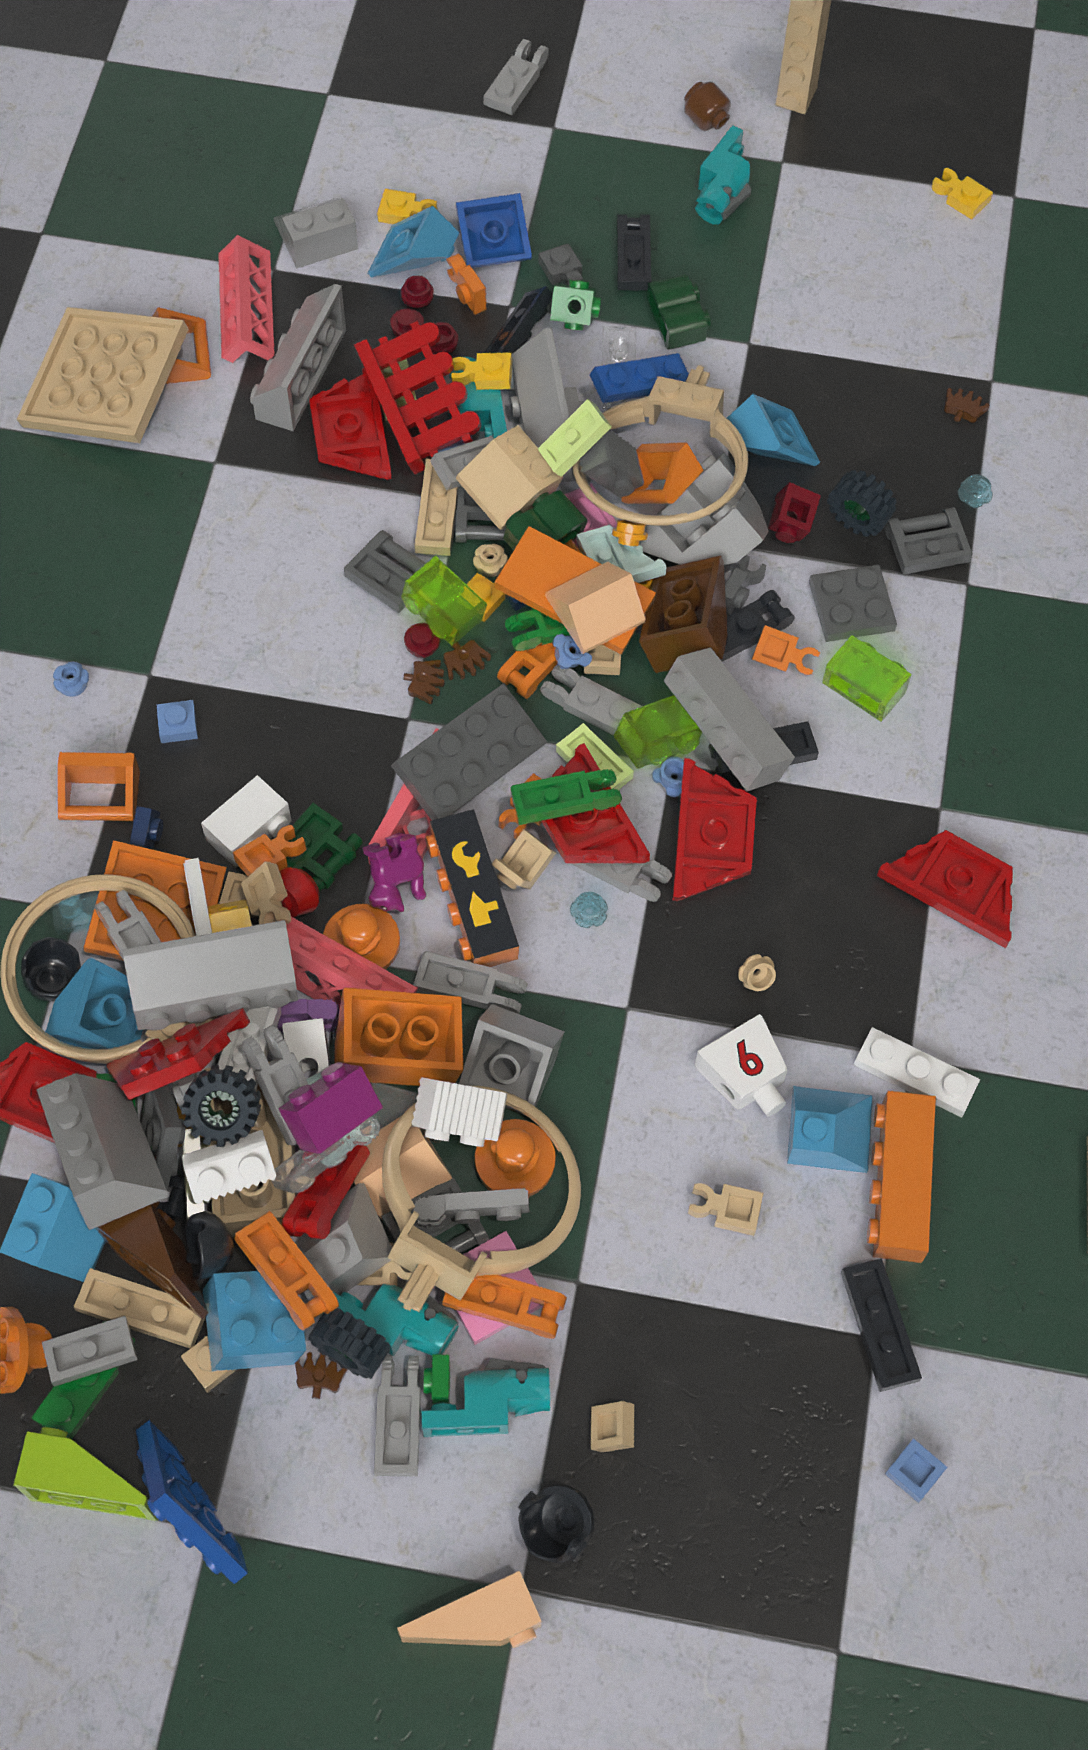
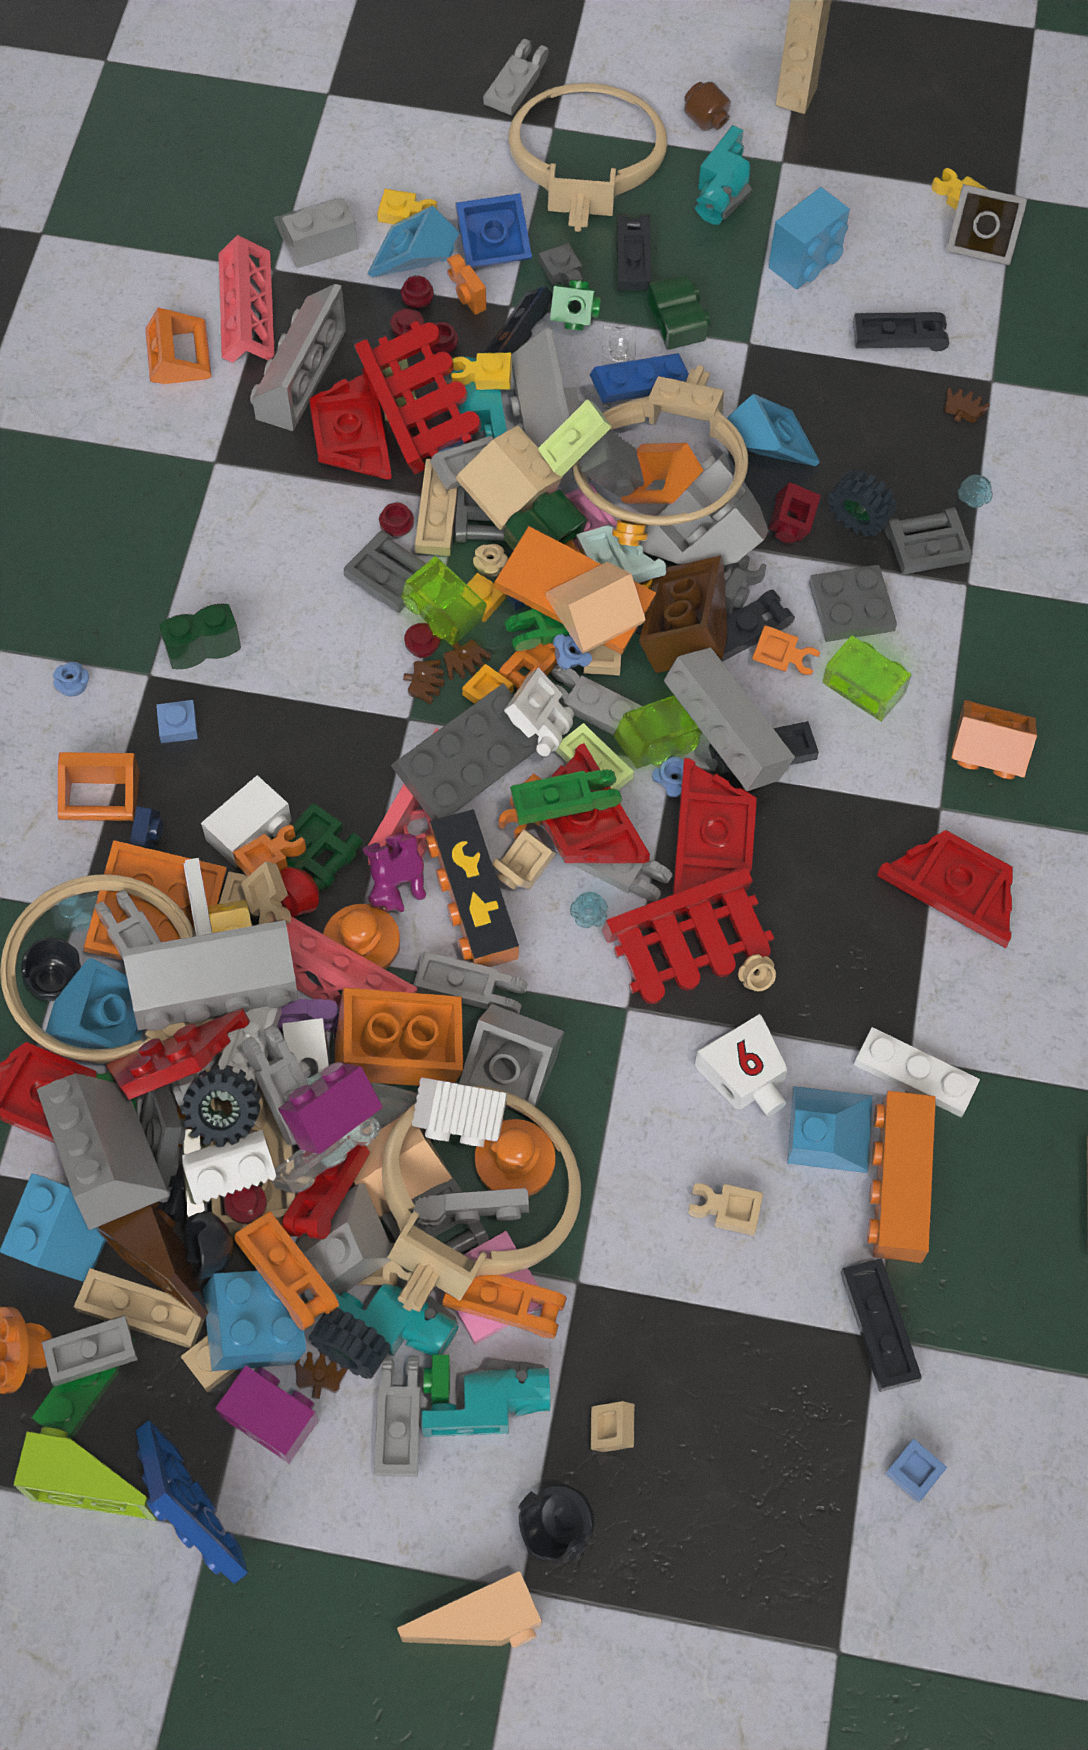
tan plate [16,307,189,443] -> none
none -> dark green brick [159,603,241,669]
none -> magenta brick [215,1365,319,1464]
none -> dark red plate [224,1184,267,1224]
none -> dark red plate [379,502,414,537]
none -> light orange plate [462,664,514,704]
none -> white plate [504,667,574,756]
none -> tan brick [508,83,667,232]
none -> red fence [602,867,774,1004]
none -> dark azure brick [768,187,850,290]
none -> black plate [853,312,949,352]
none -> dark brown slope [946,184,1028,265]
none -> slope [951,700,1037,779]

